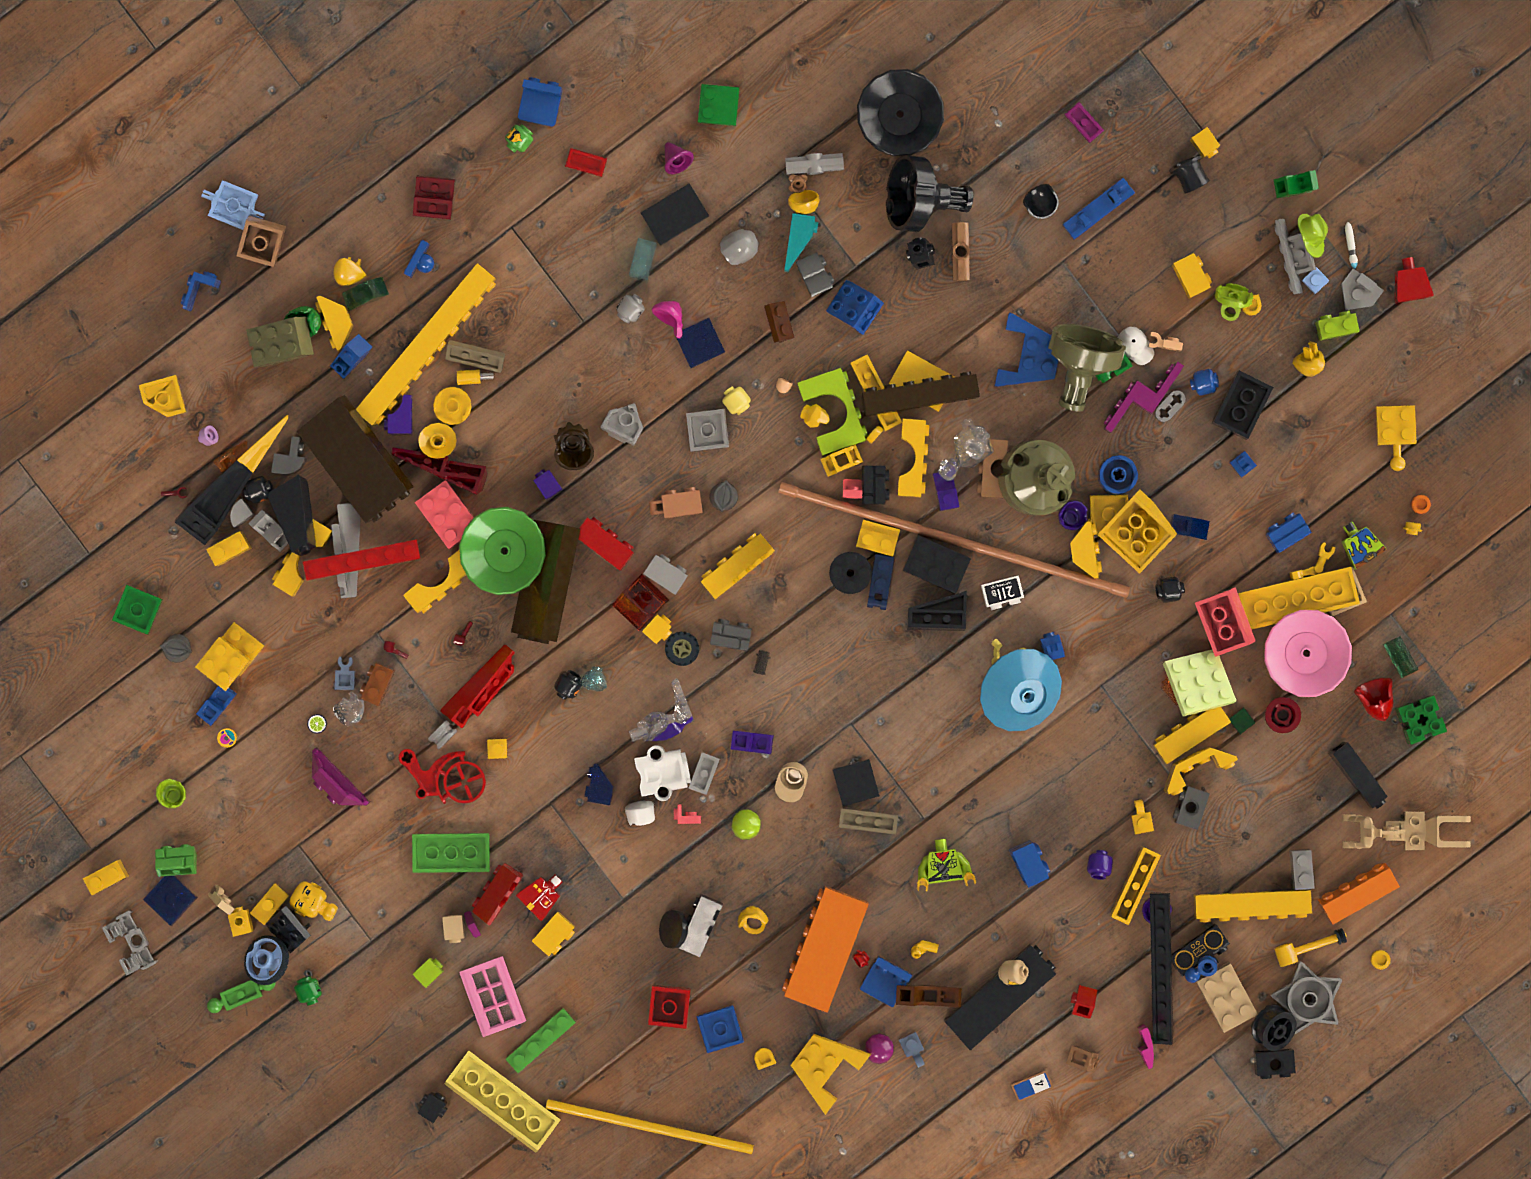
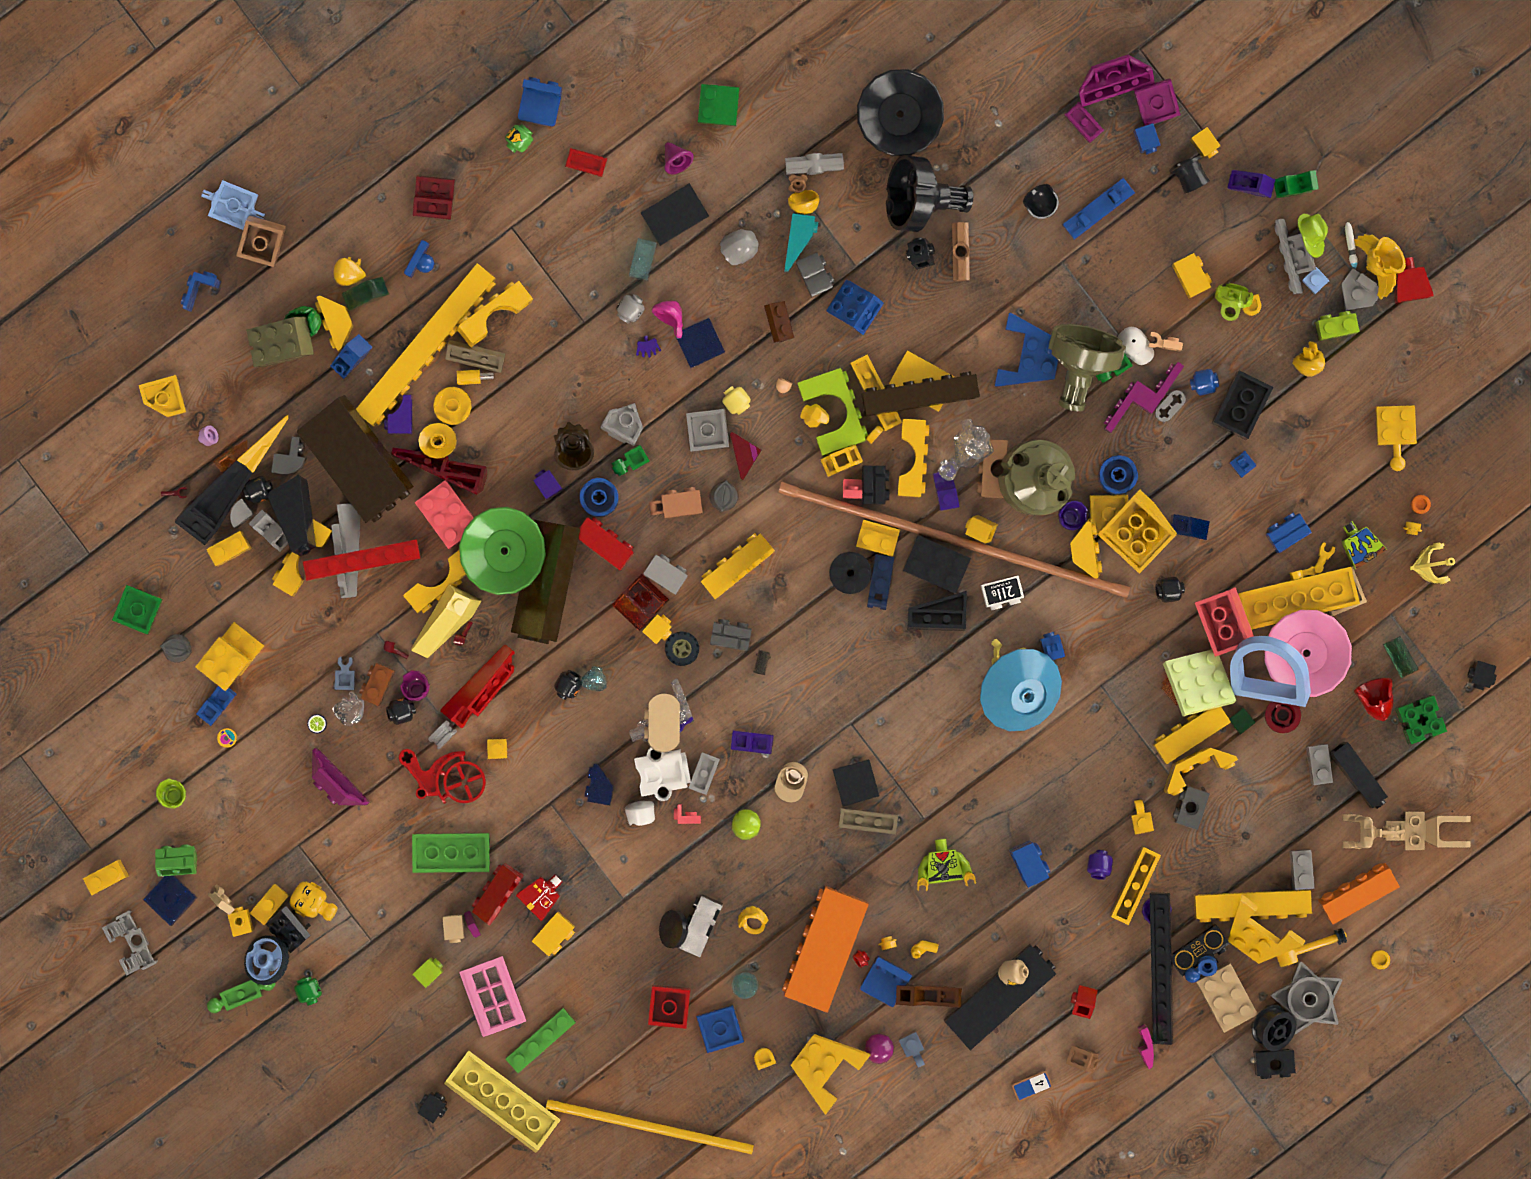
none -> black head [386,698,416,725]
none -> magenta hair [400,670,430,701]
none -> light yellow wedge [411,584,481,658]
none -> yellow arch [457,281,533,348]
none -> blue brick [580,478,619,517]
none -> green plate [611,445,650,476]
none -> dark purple piece [636,336,661,358]
none -> tan brick [644,694,680,753]
none -> dark red tile [730,431,762,480]
none -> clear light blue brick [732,972,758,999]
none -> yellow plate [878,936,897,951]
none -> yellow brick [965,515,998,544]
none -> magenta wedge [1078,55,1155,107]
none -> blue brick [1133,123,1160,155]
none -> magenta tile [1134,78,1181,126]
none -> dark purple arch [1227,170,1275,198]
none -> yellow wing [1228,895,1305,964]
none -> light blue window [1230,636,1311,707]
none -> light grey brick [1306,744,1333,785]
none -> yellow helmet [1354,234,1406,299]
none -> light yellow helmet [1410,542,1455,584]
none -> black brick [1467,660,1497,691]

